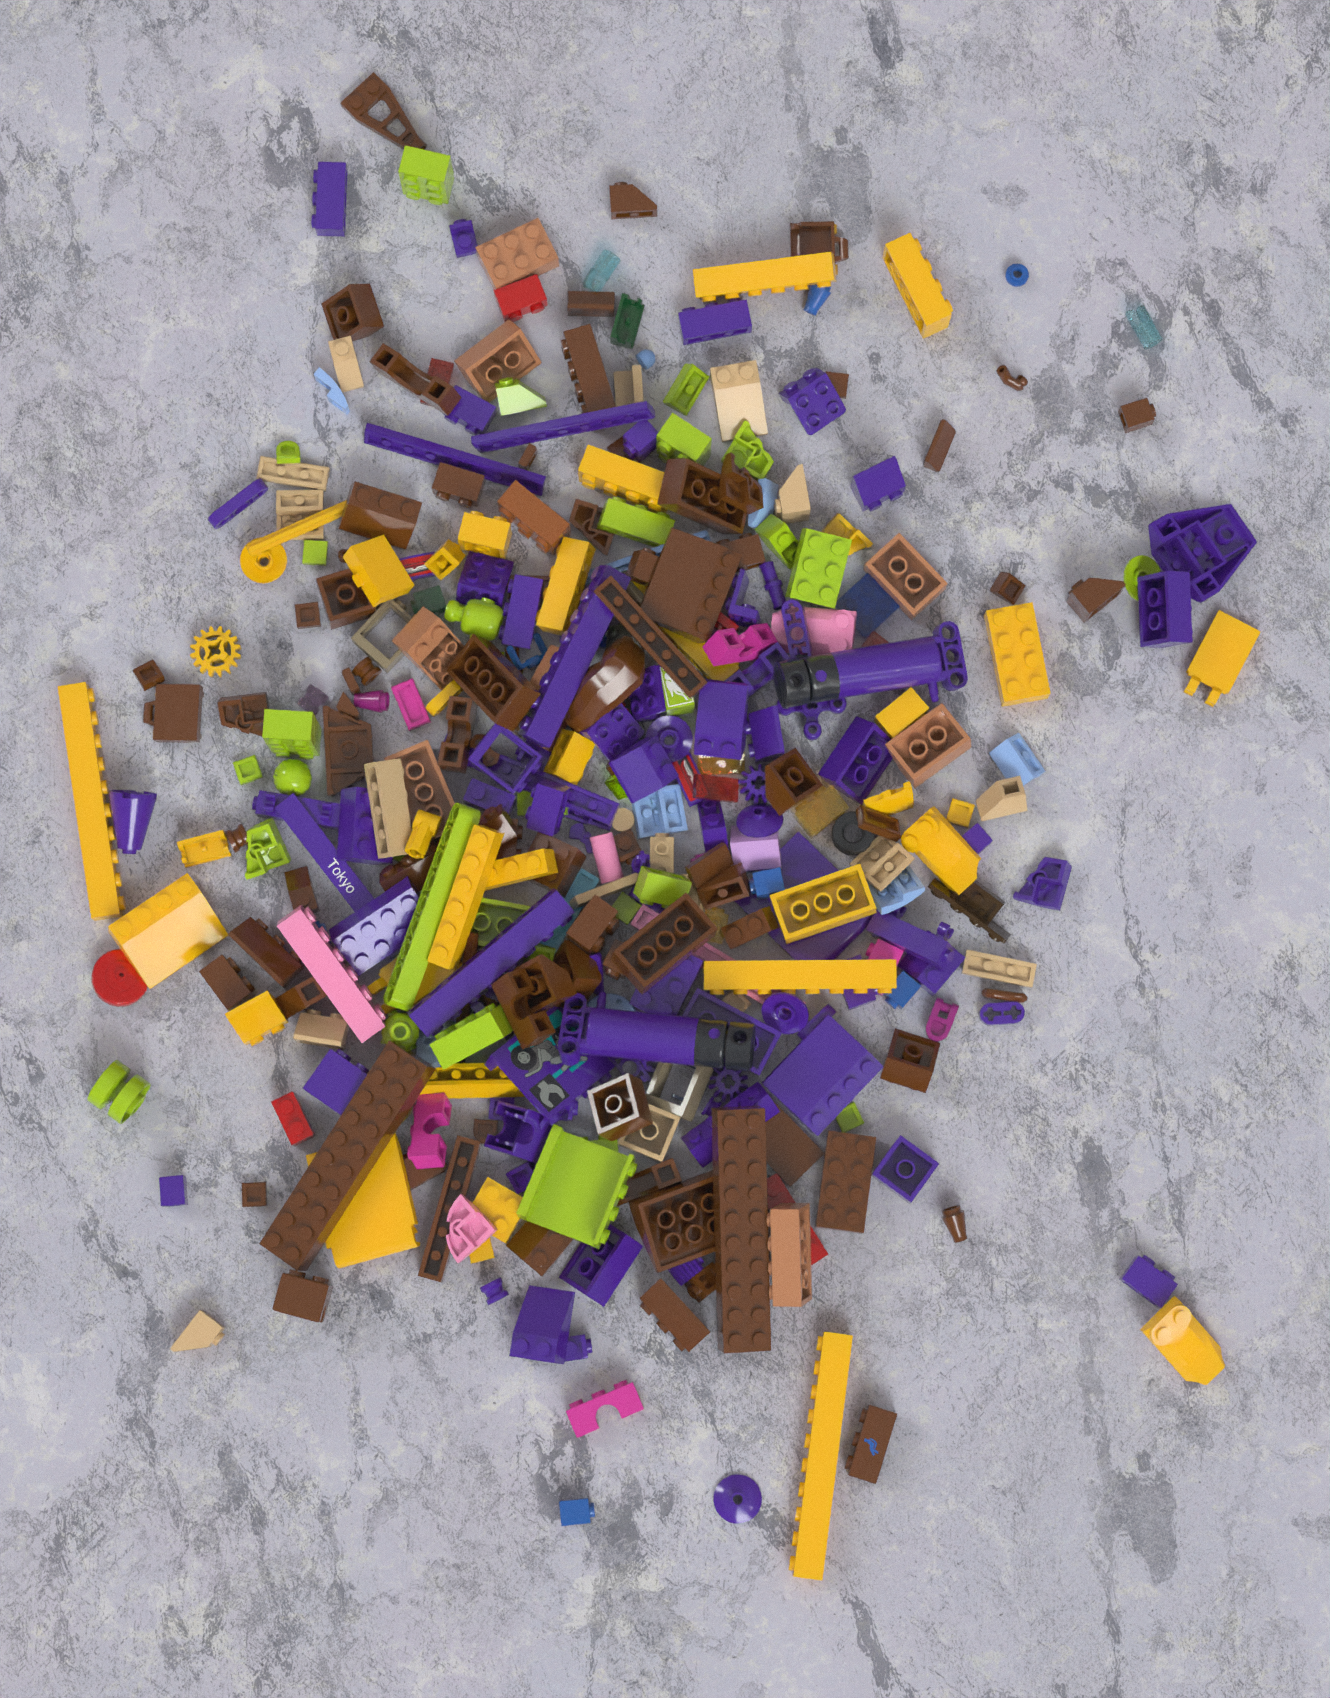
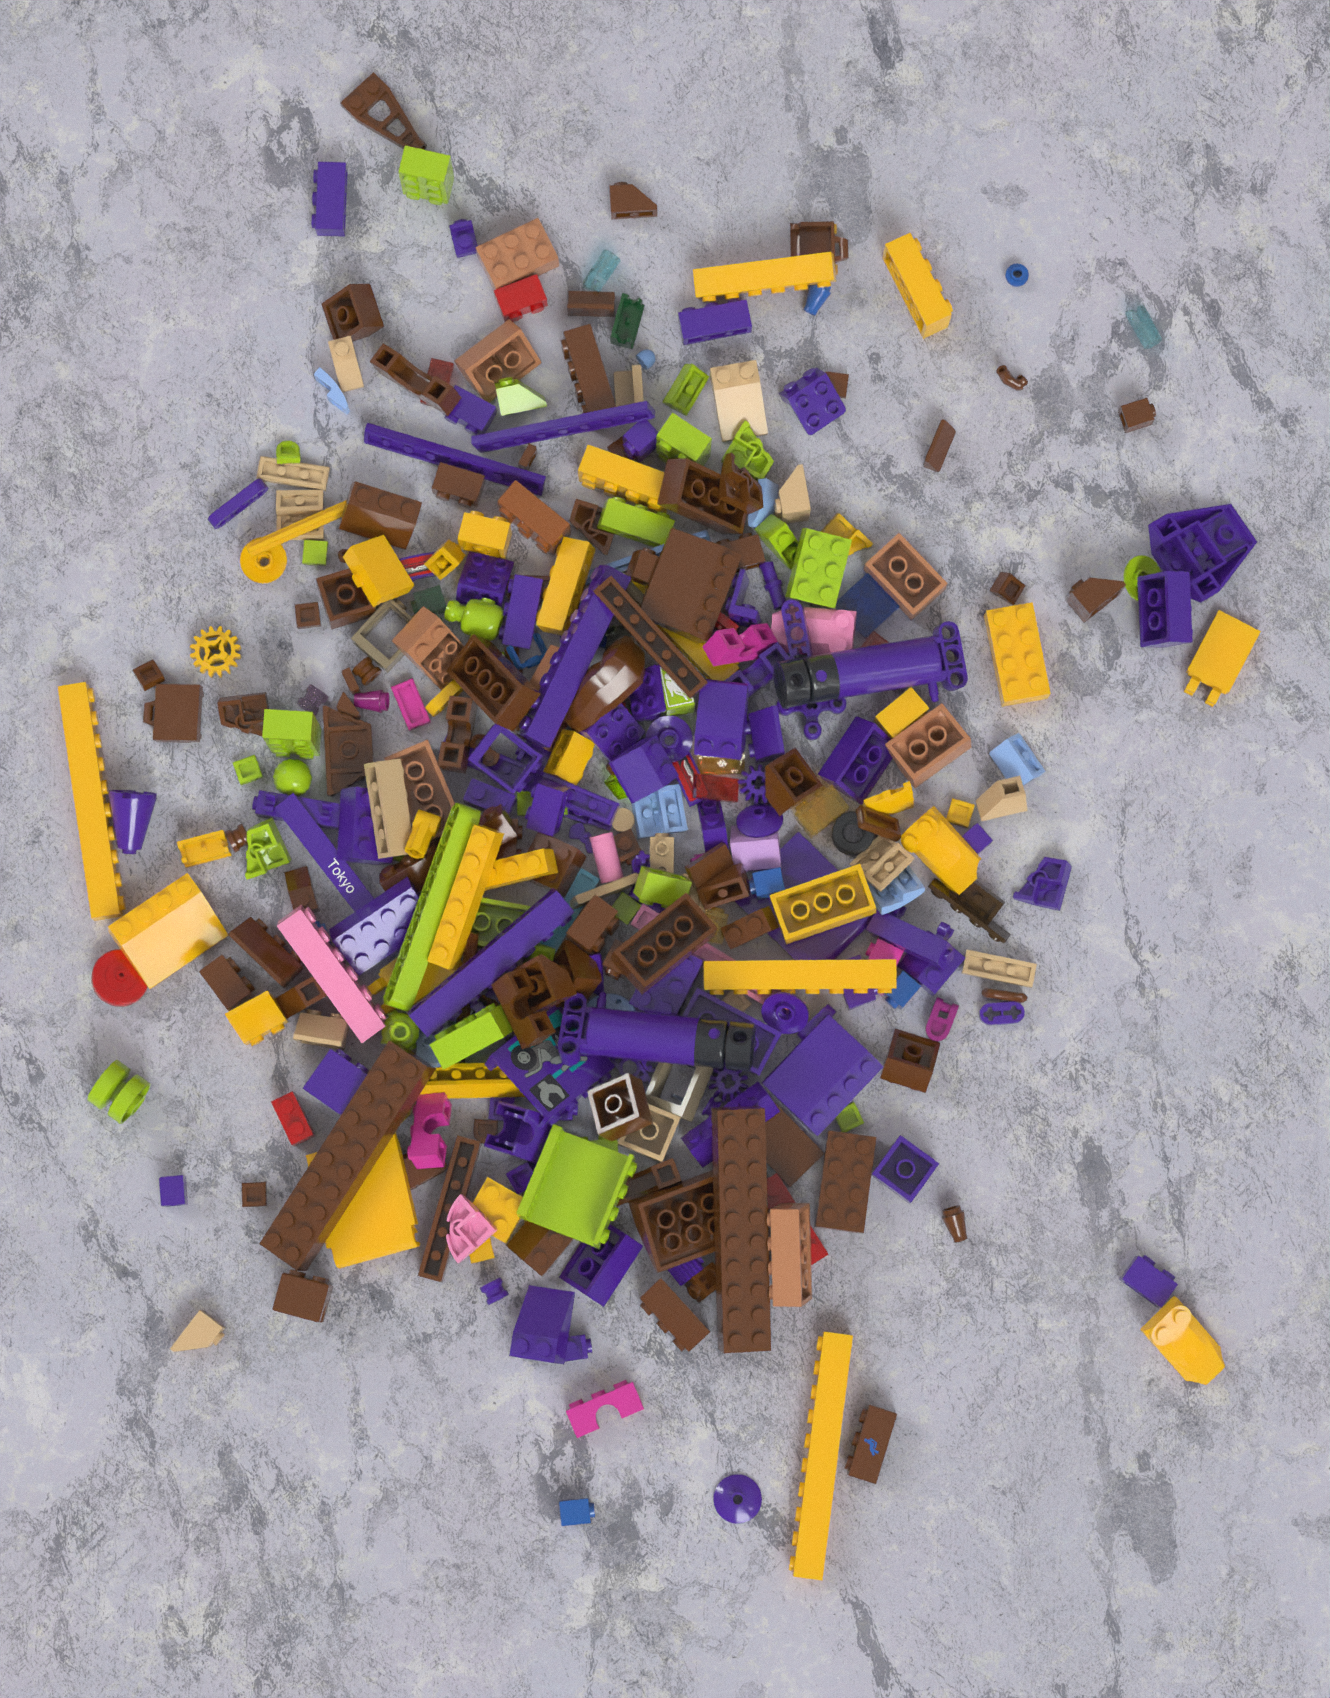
dark purple slope [850,456,906,512] -> none

